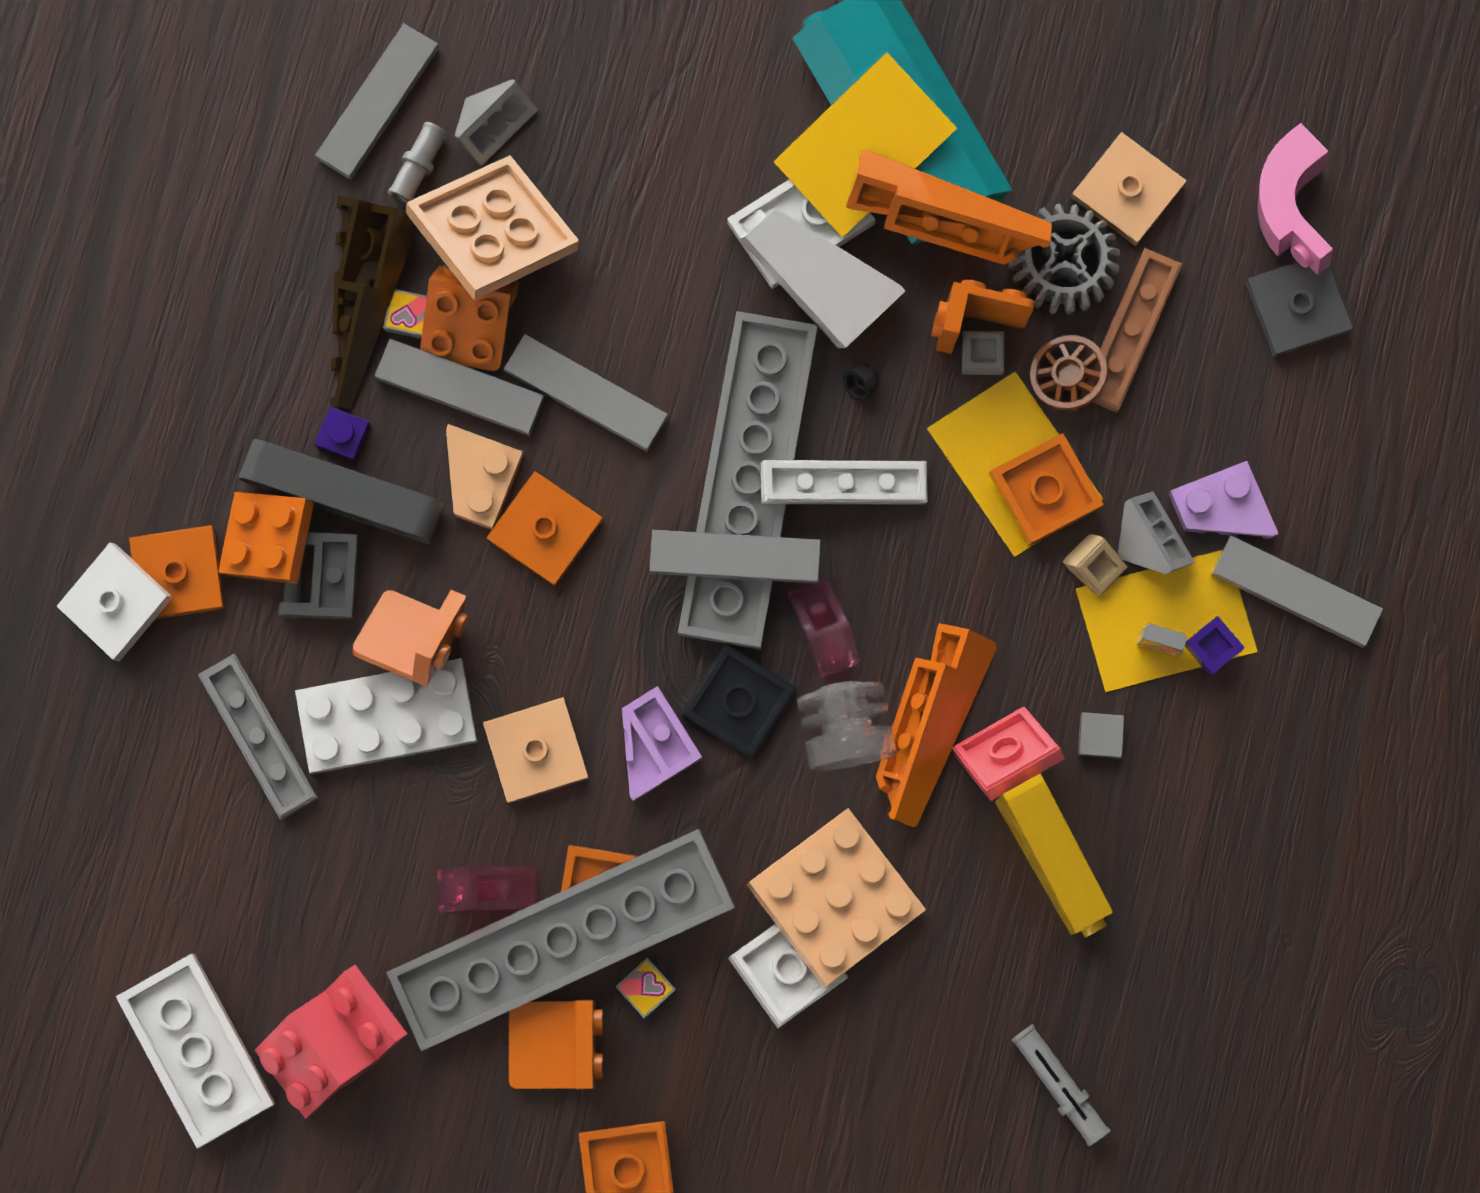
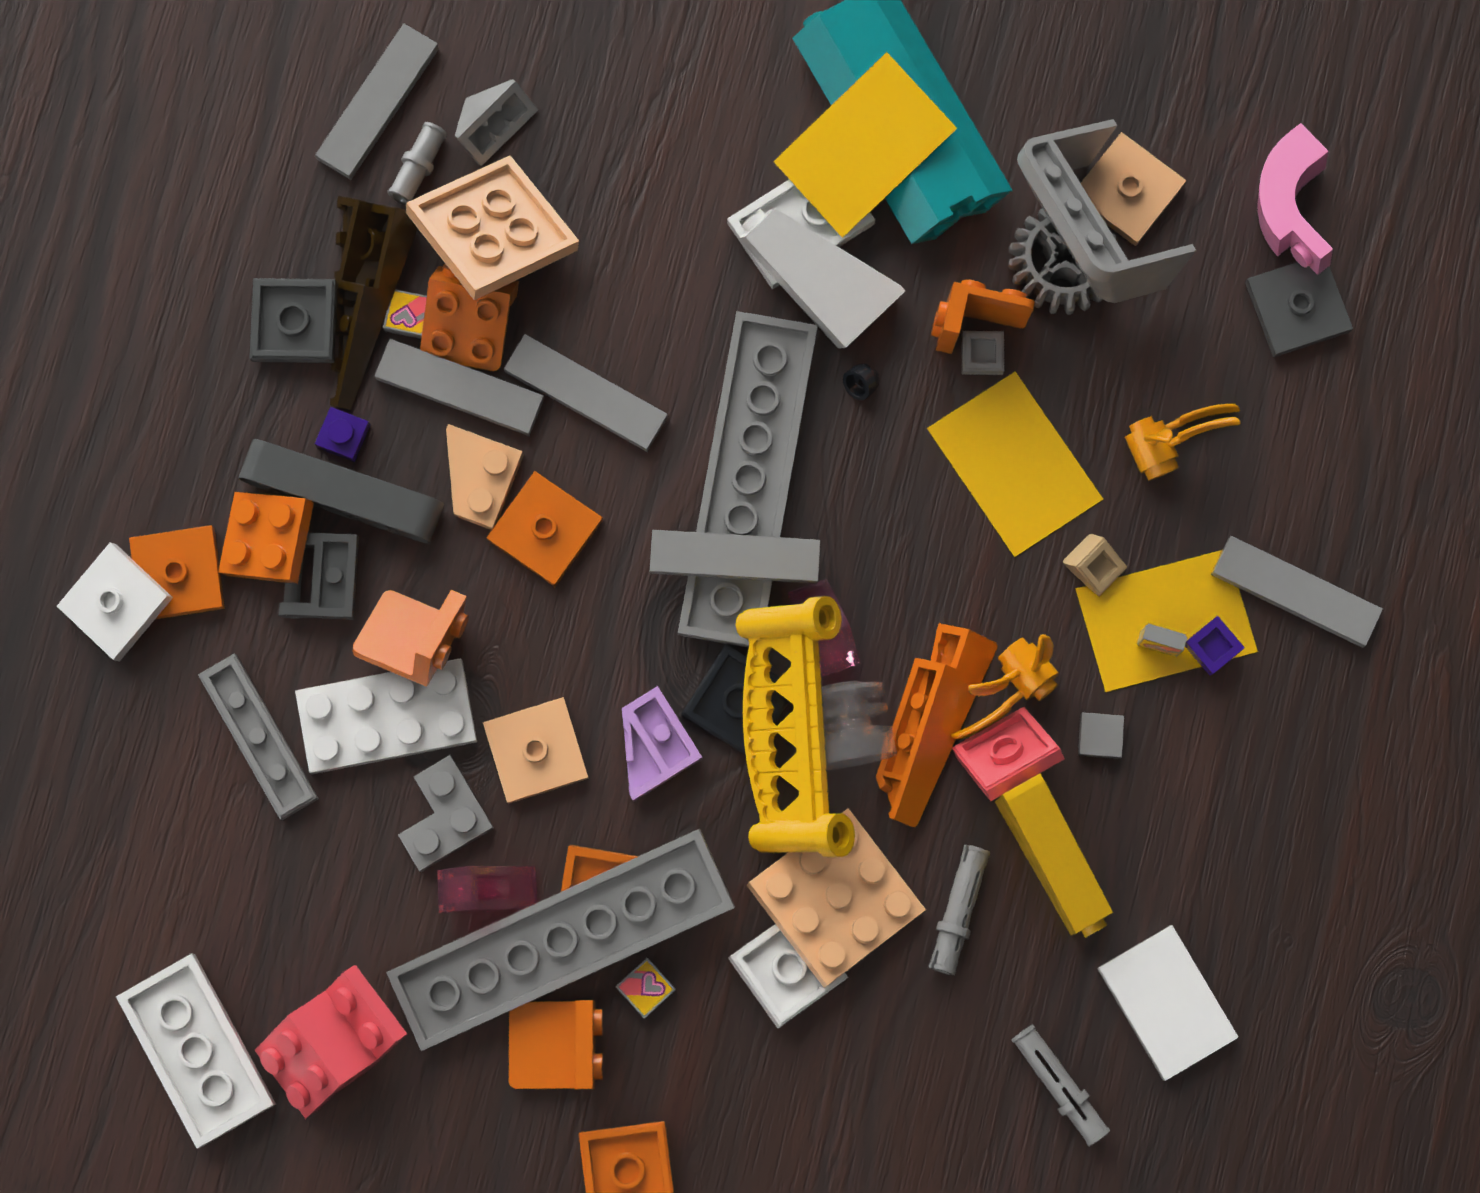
white tile [761,460,928,504] -> none
orange wedge [846,150,1052,264] -> none
orange plate [989,433,1104,546] -> none
dark orange wheel [1030,335,1108,411] -> none
nougat tile [1079,248,1182,413] -> none
light grey slope [1118,491,1195,574] -> none
lavender wing [1168,461,1279,539] -> none
none -> dark grey plate [249,278,338,363]
none -> light grey plate [398,755,494,872]
none -> yellow piece [736,596,855,857]
none -> light grey pin [928,845,990,976]
none -> light orange plant [951,635,1059,739]
none -> light grey windscreen [1017,119,1197,303]
none -> white tile [1097,925,1239,1081]
none -> light orange plant [1125,404,1240,481]

